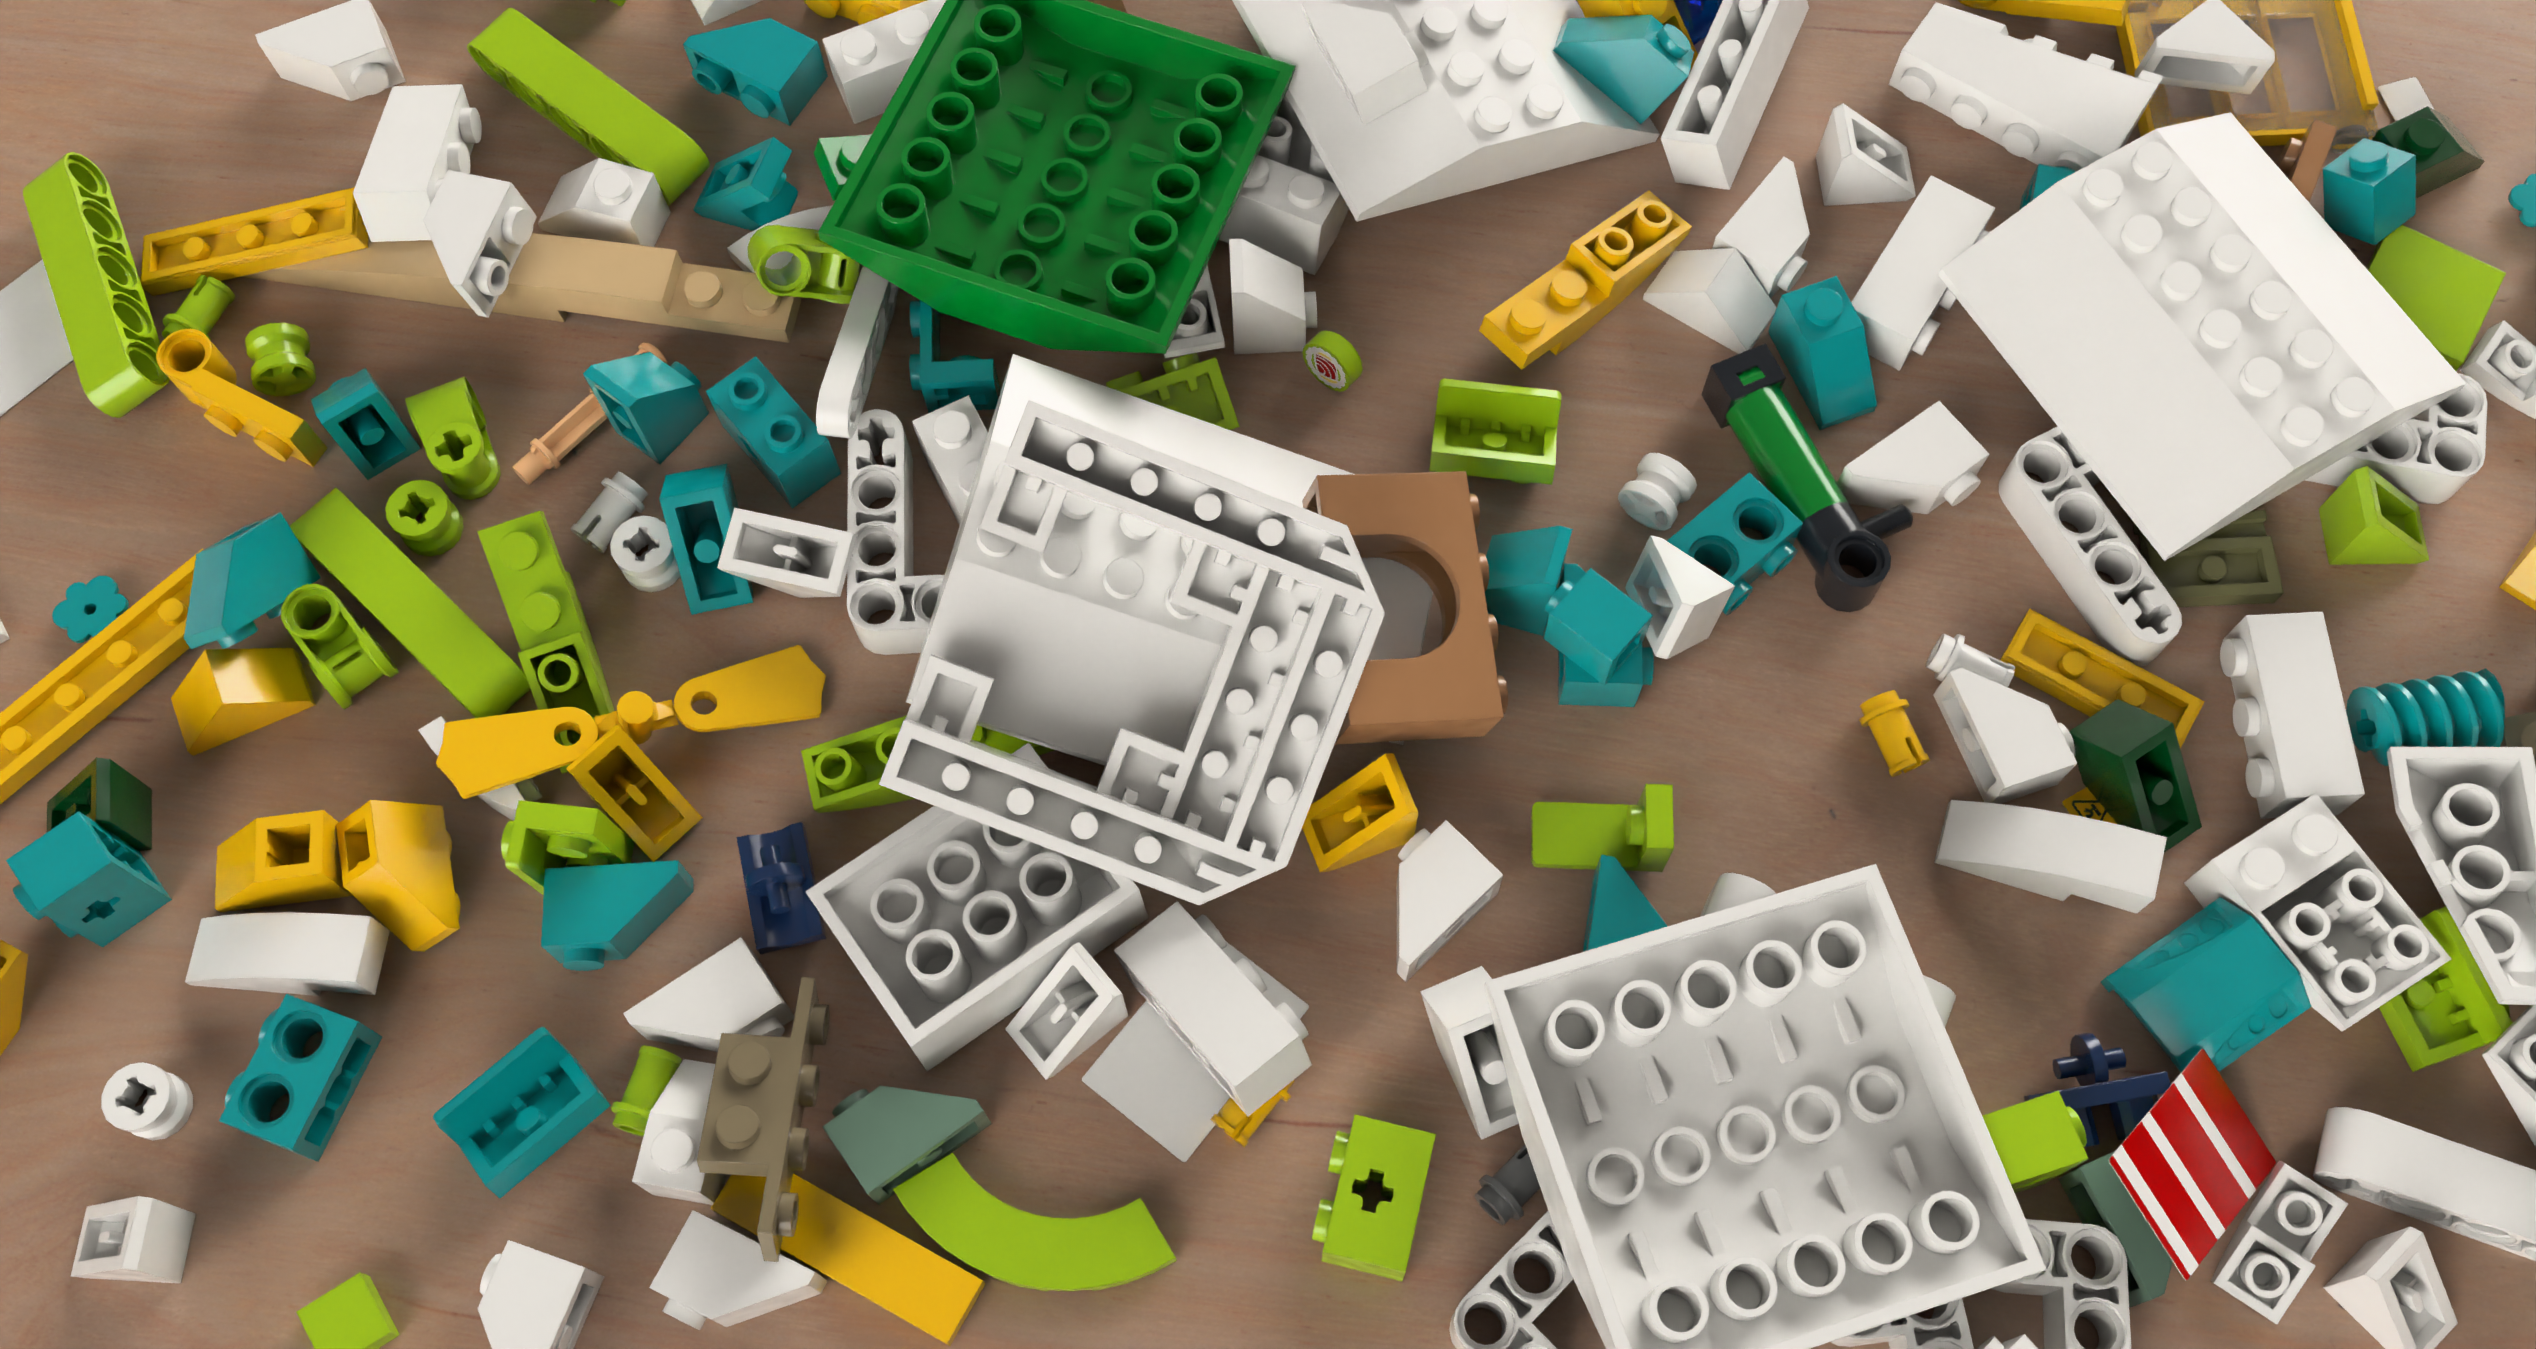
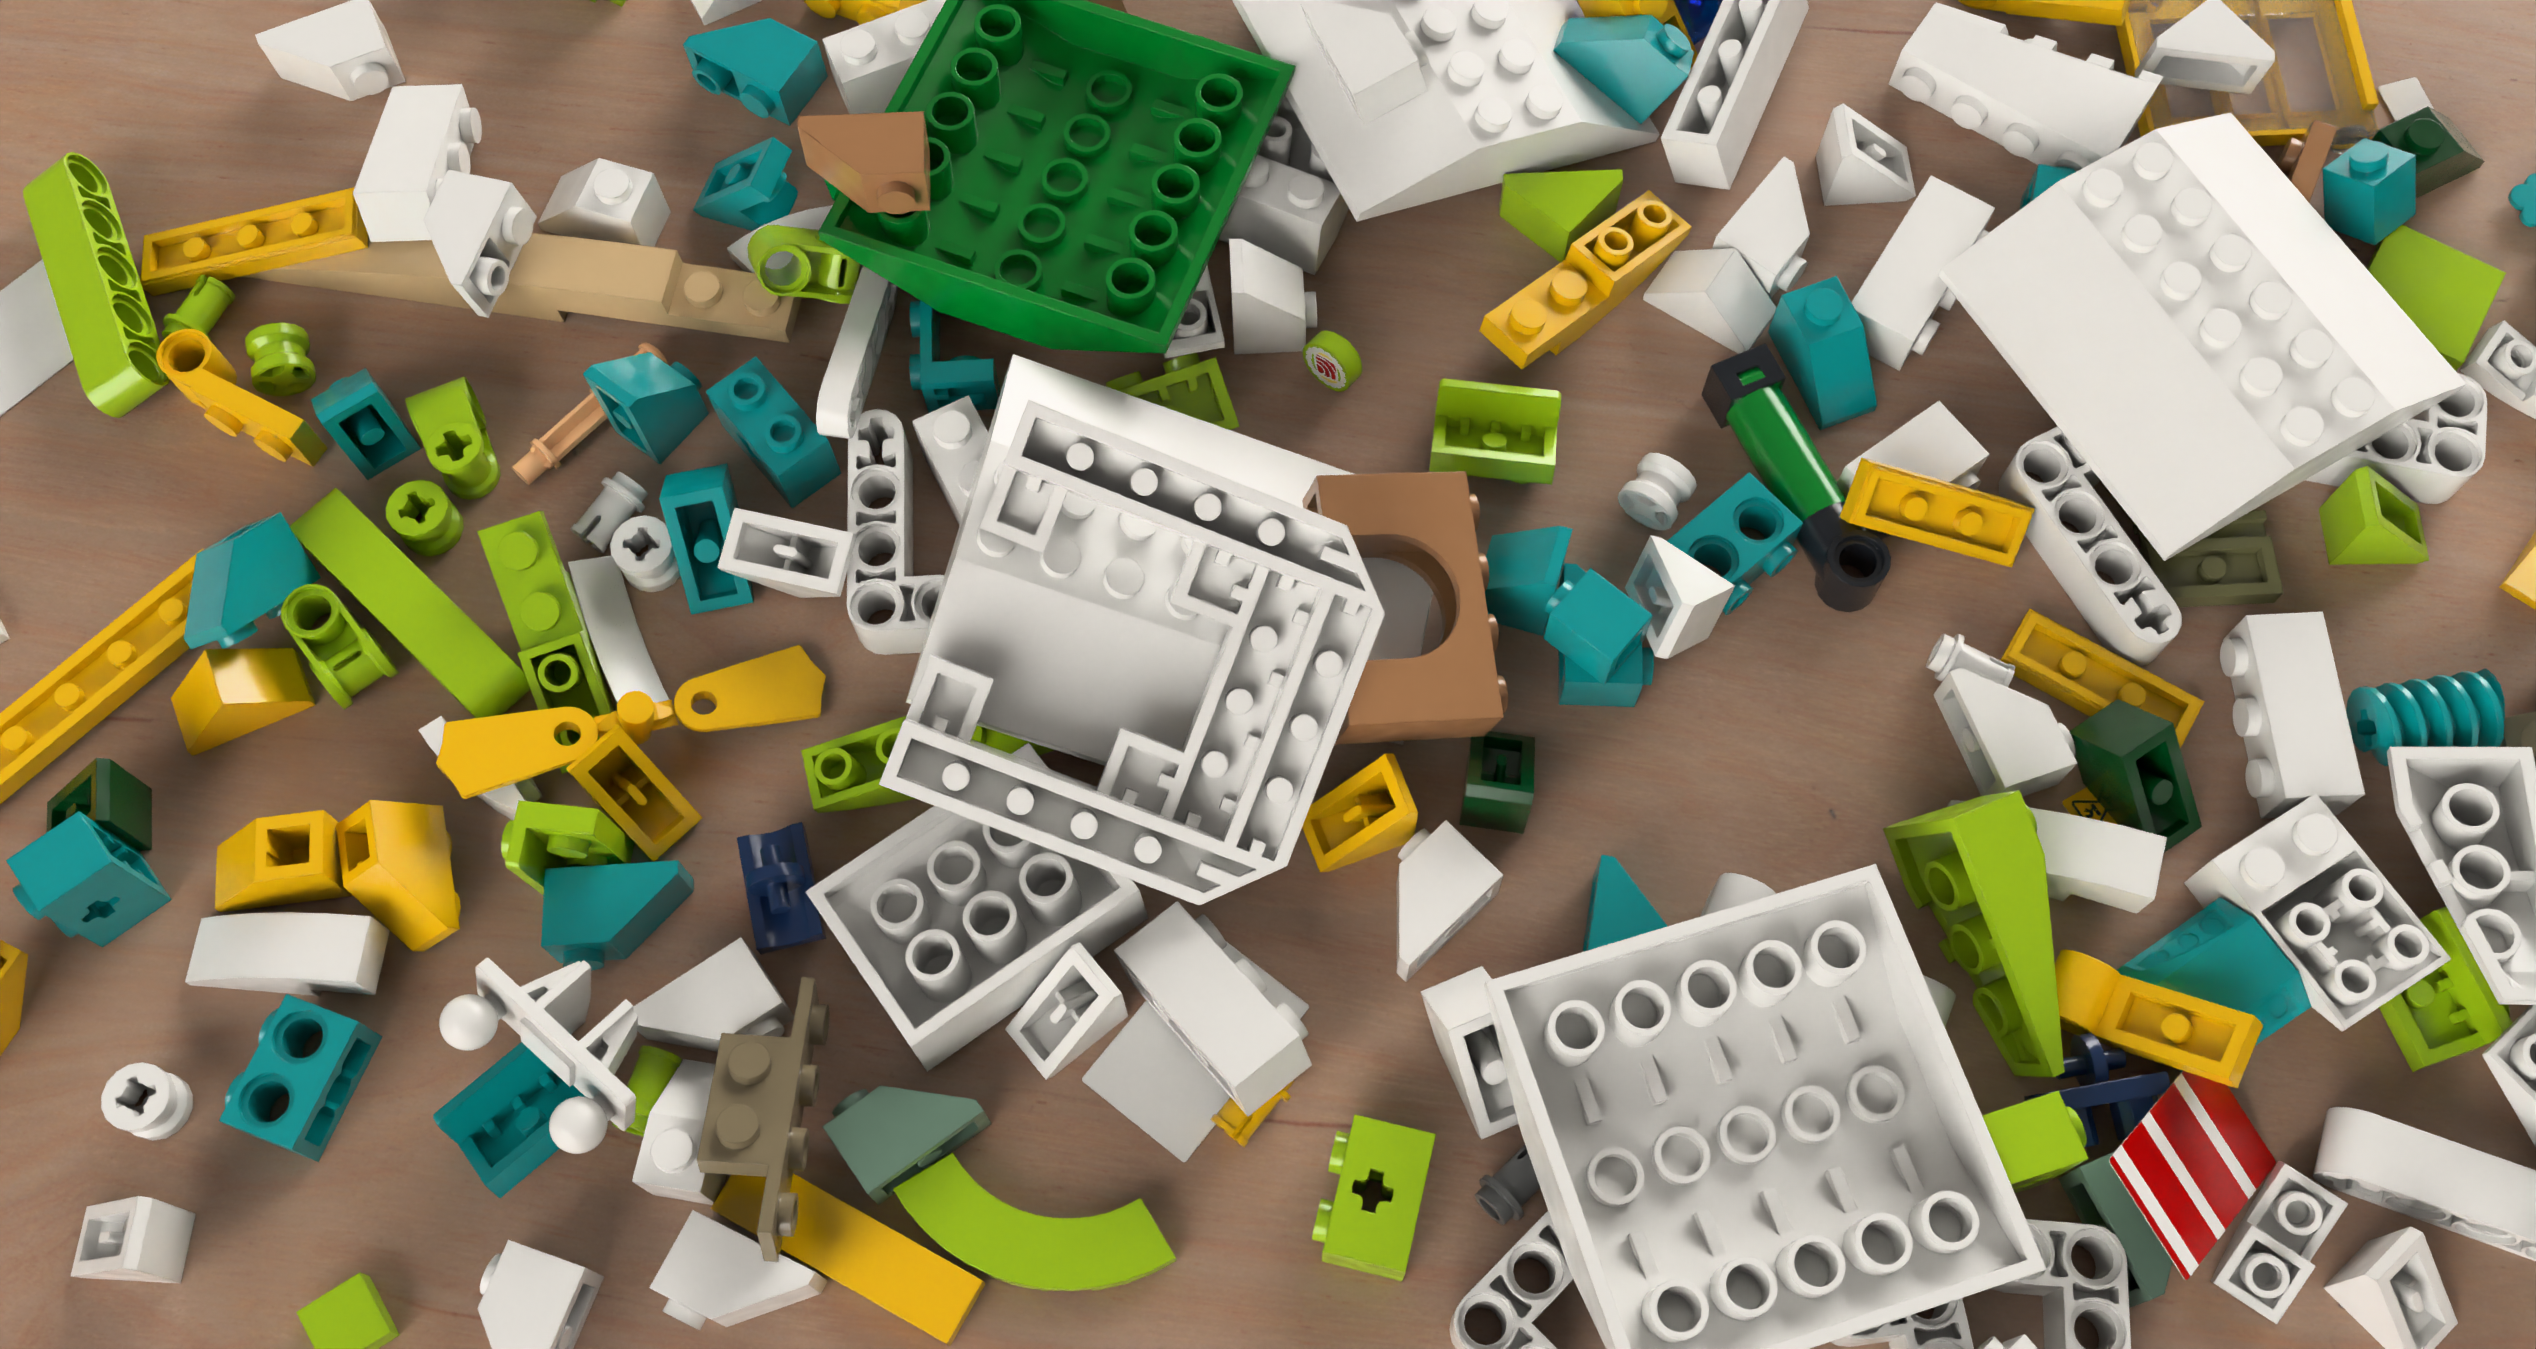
teal plant [52,576,129,643] -> none
lime beam [467,7,710,206] -> none
lime bracket [1531,784,1674,872] -> none
yellow pin [1859,690,1930,777] -> none
none -> white piece [439,958,638,1154]
none -> white sticker [568,555,670,704]
none -> medium nougat slope [797,111,930,214]
none -> dark green slope [1459,731,1535,834]
none -> lime slope [1499,169,1623,263]
none -> yellow tile [1840,458,2035,568]
none -> lime wedge [1883,790,2065,1077]
none -> yellow plate [2055,949,2263,1088]

